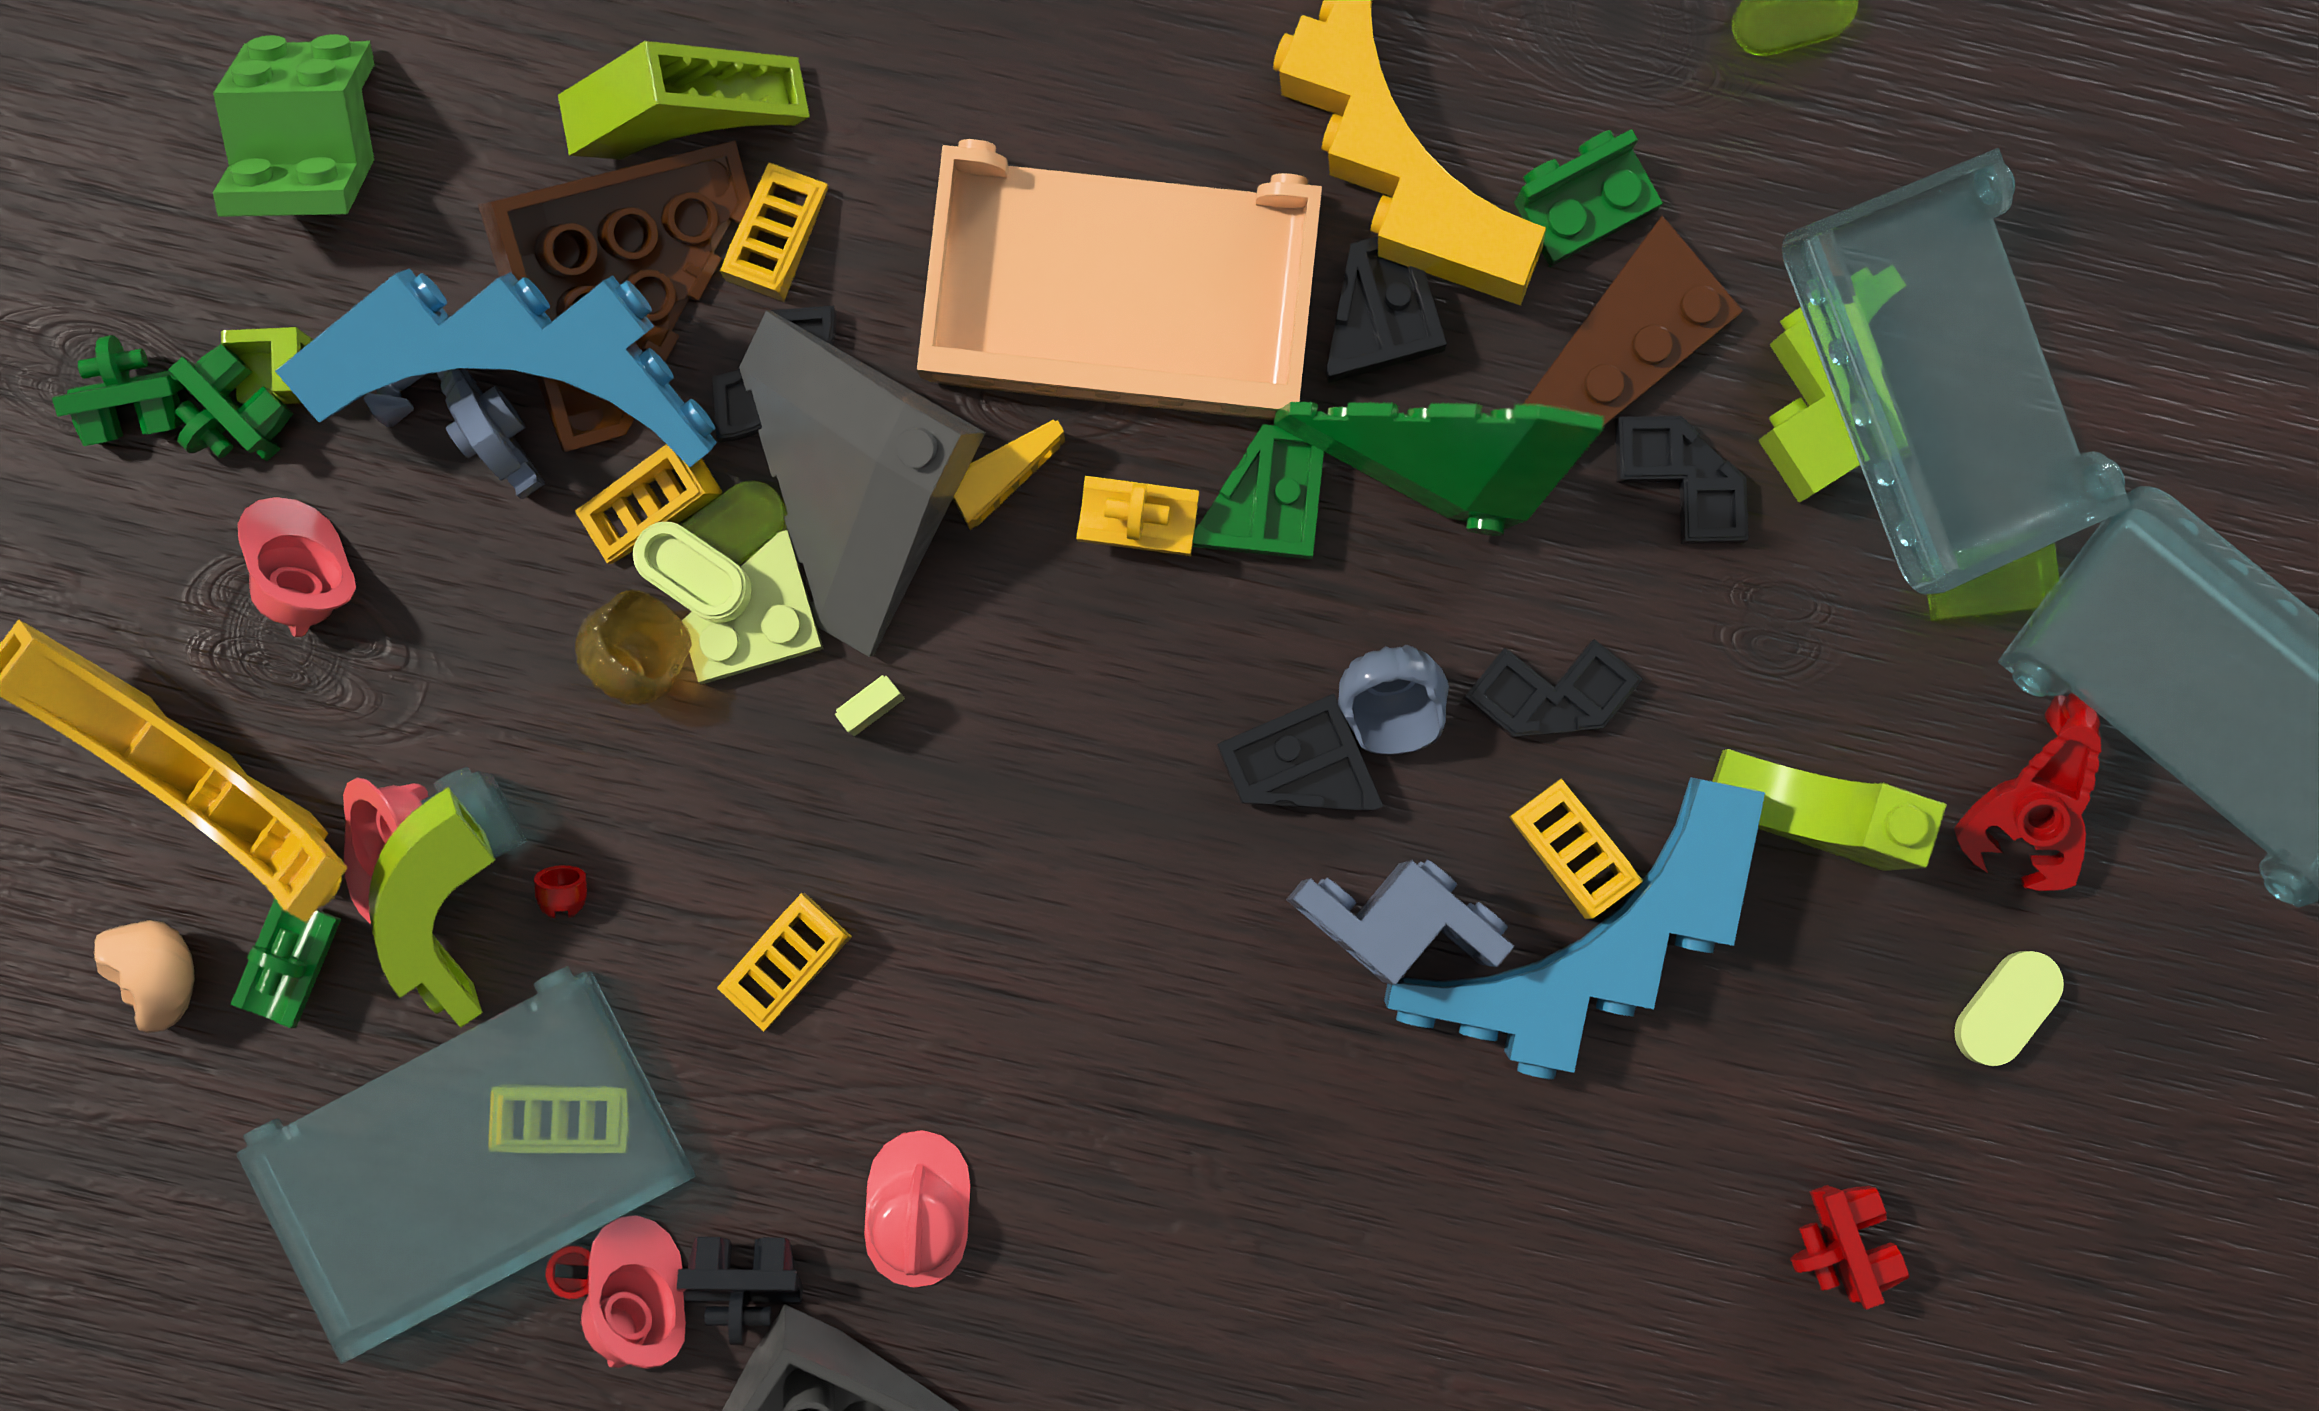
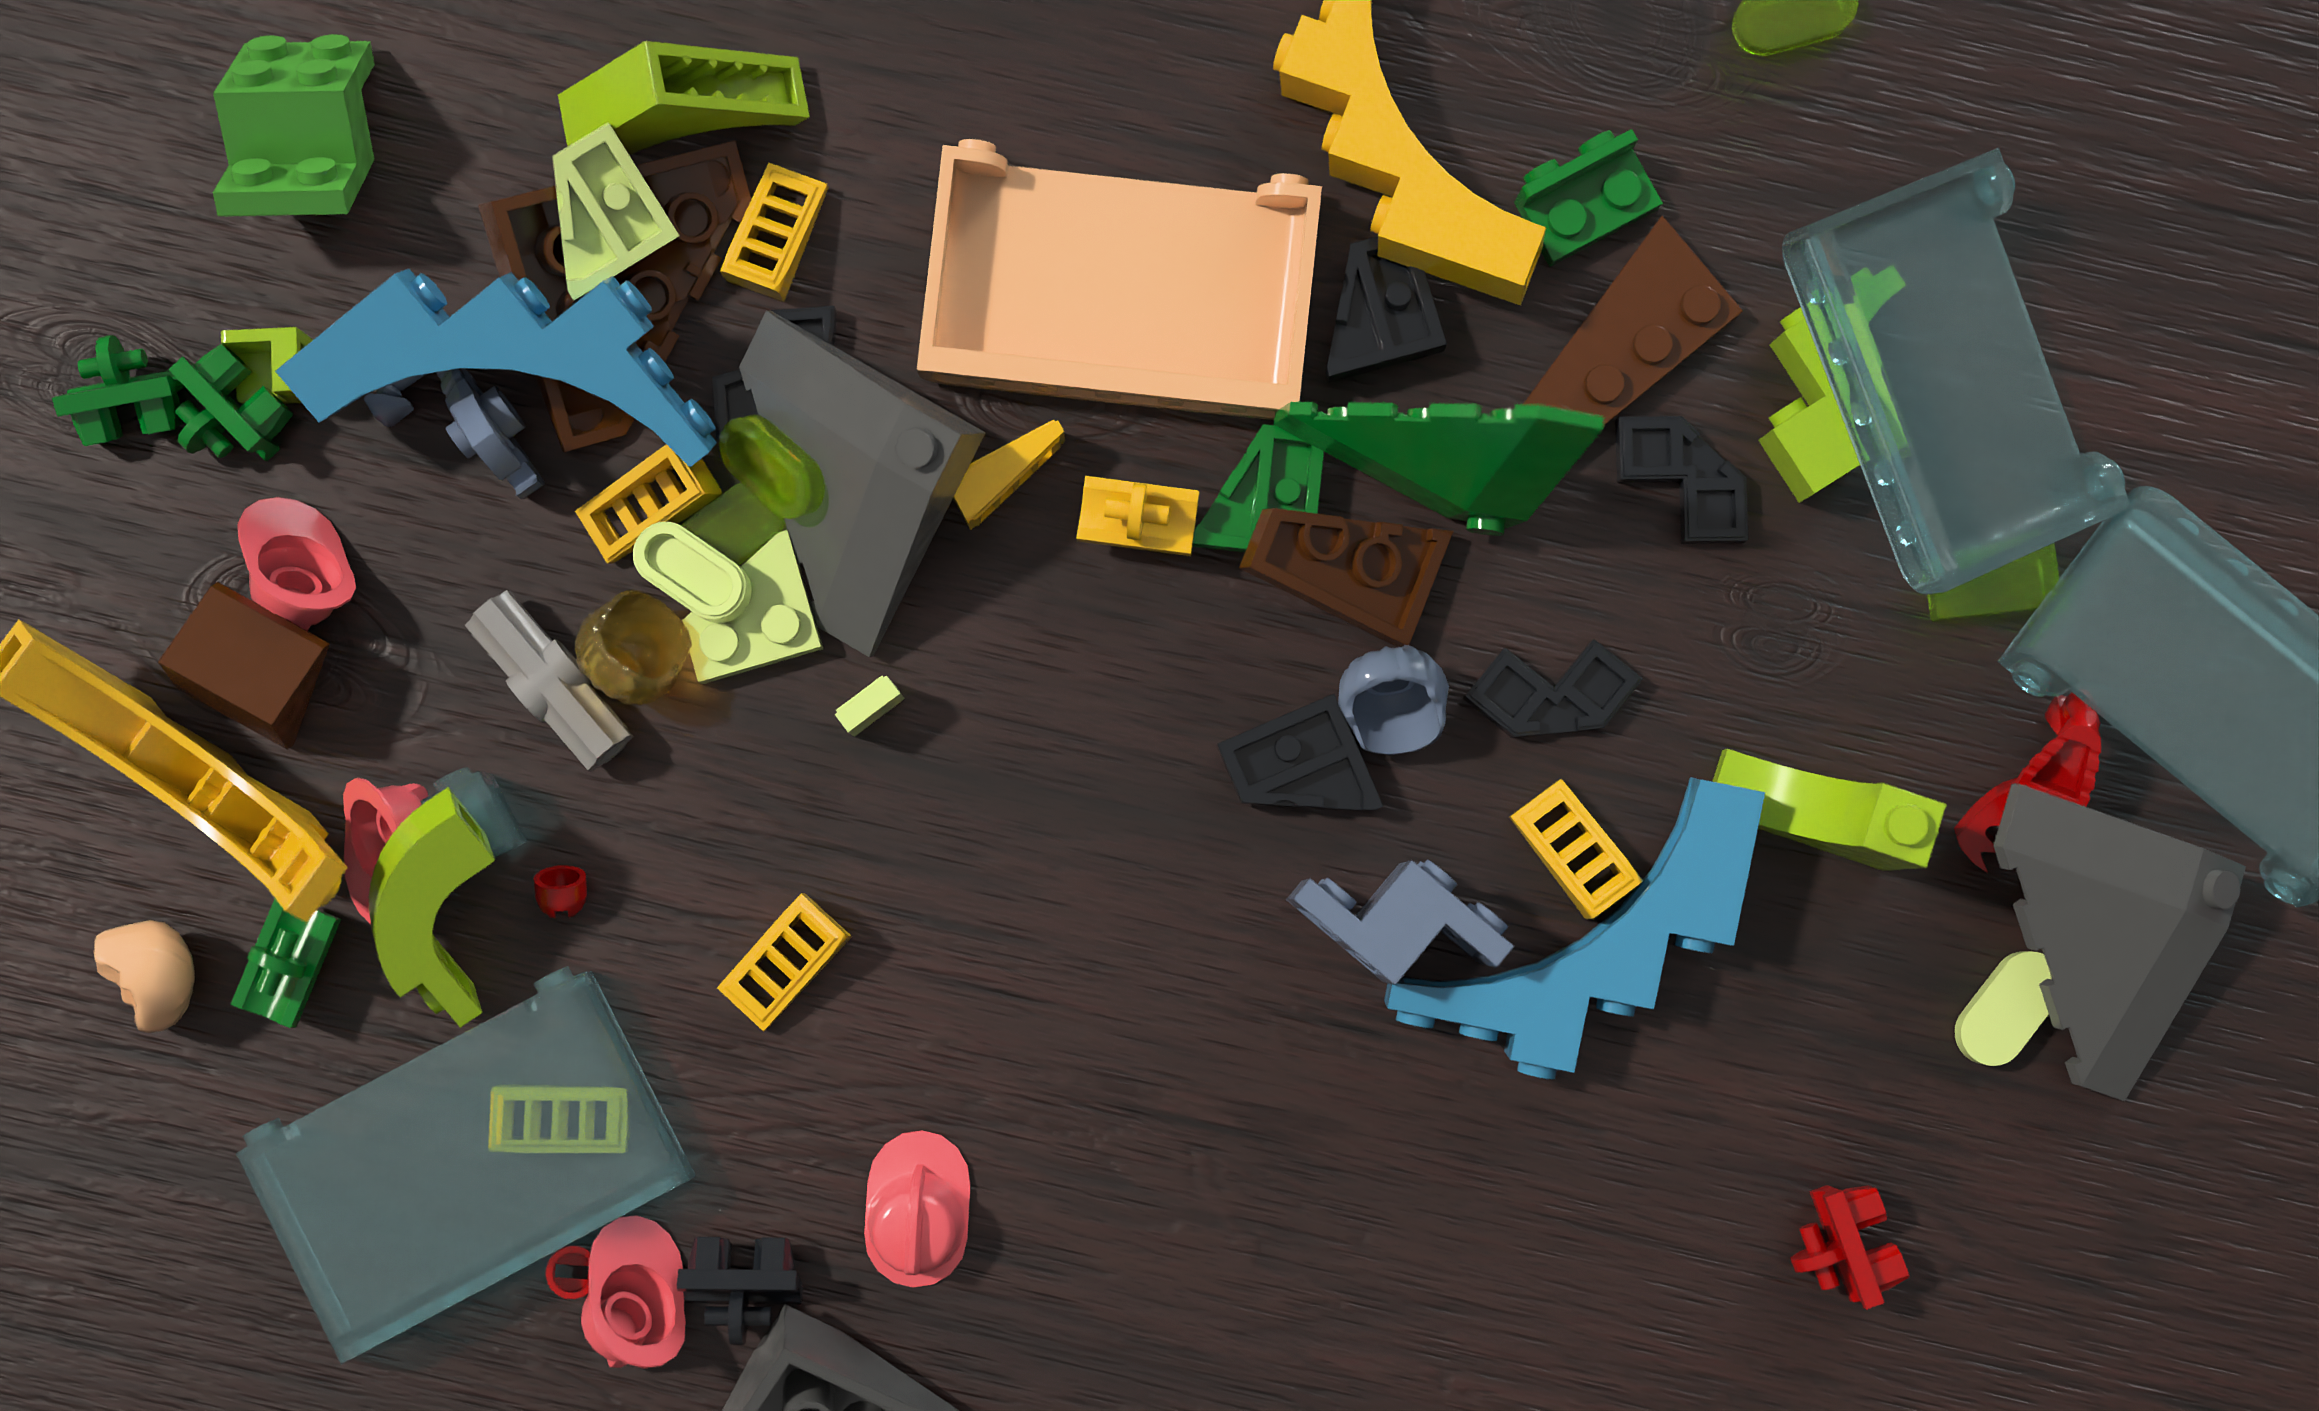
none -> reddish brown slope [158,582,330,750]
none -> light grey piece [465,590,634,772]
none -> yellowish green wing [552,122,680,300]
none -> clear neon green tile [719,415,825,519]
none -> reddish brown wing [1239,508,1453,647]
none -> dark grey slope [1993,783,2246,1102]

